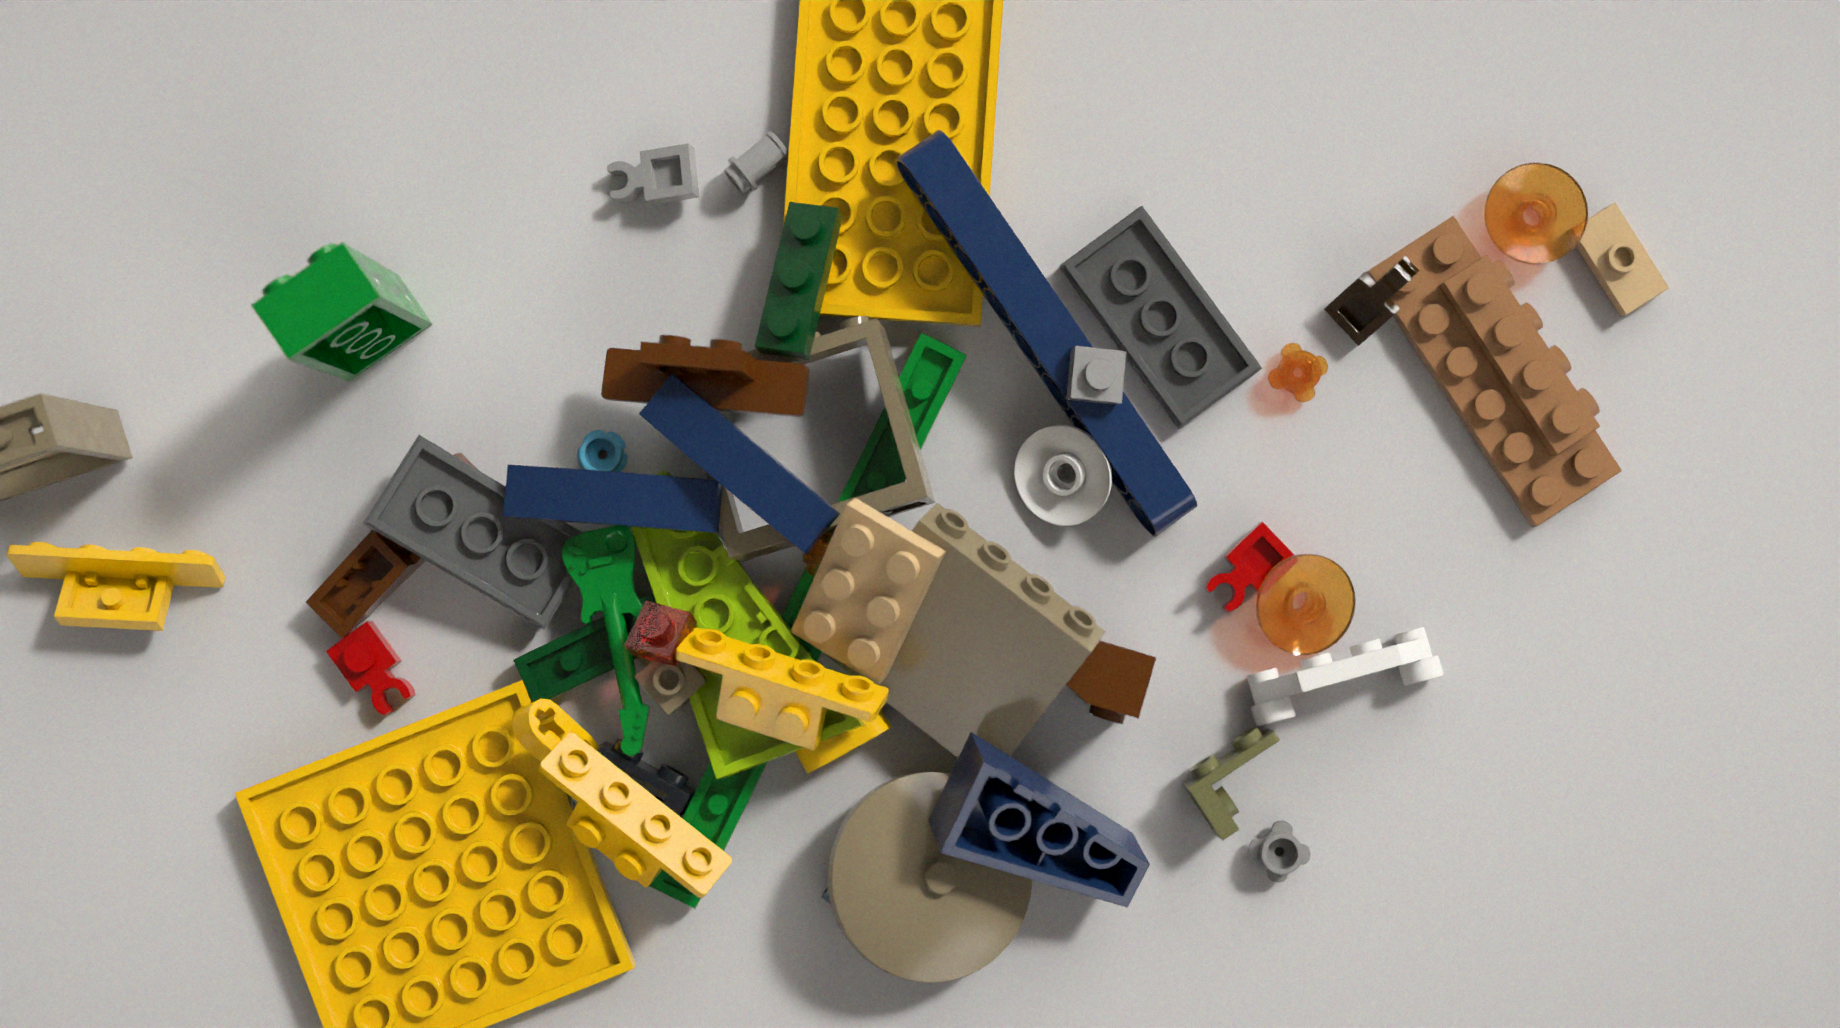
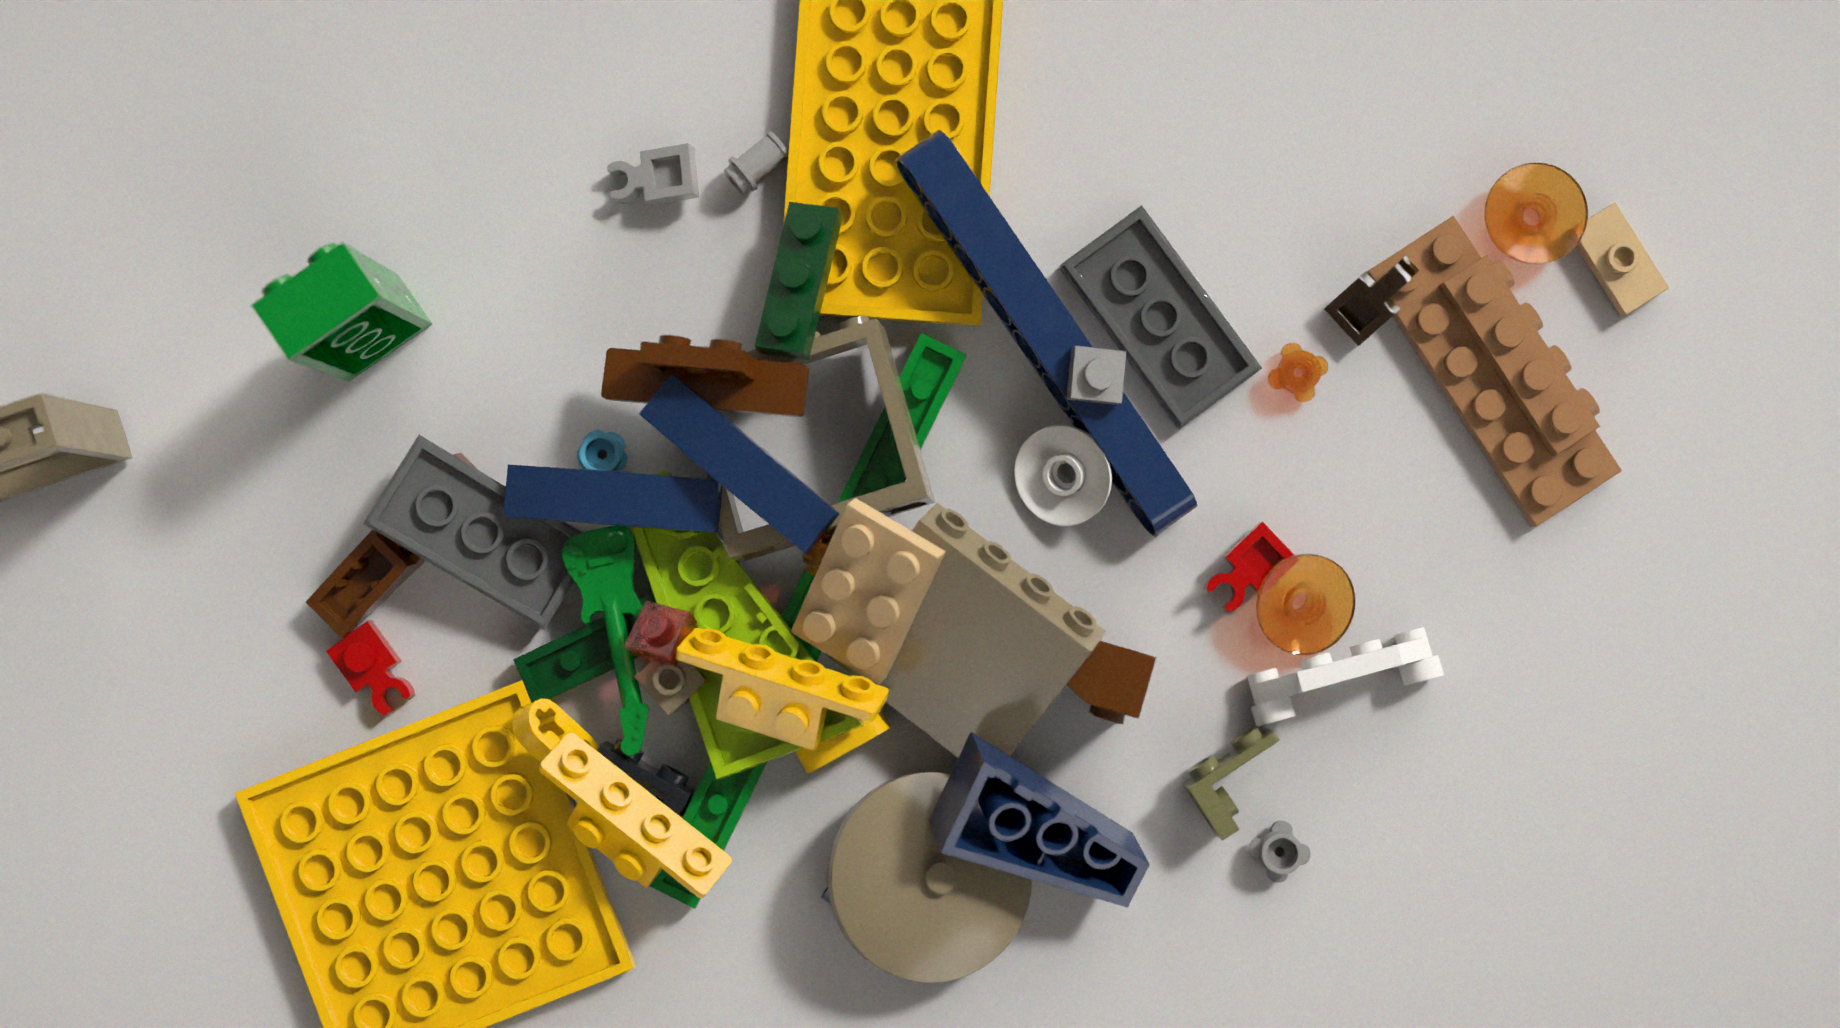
yellow bracket [6,542,226,631] -> none

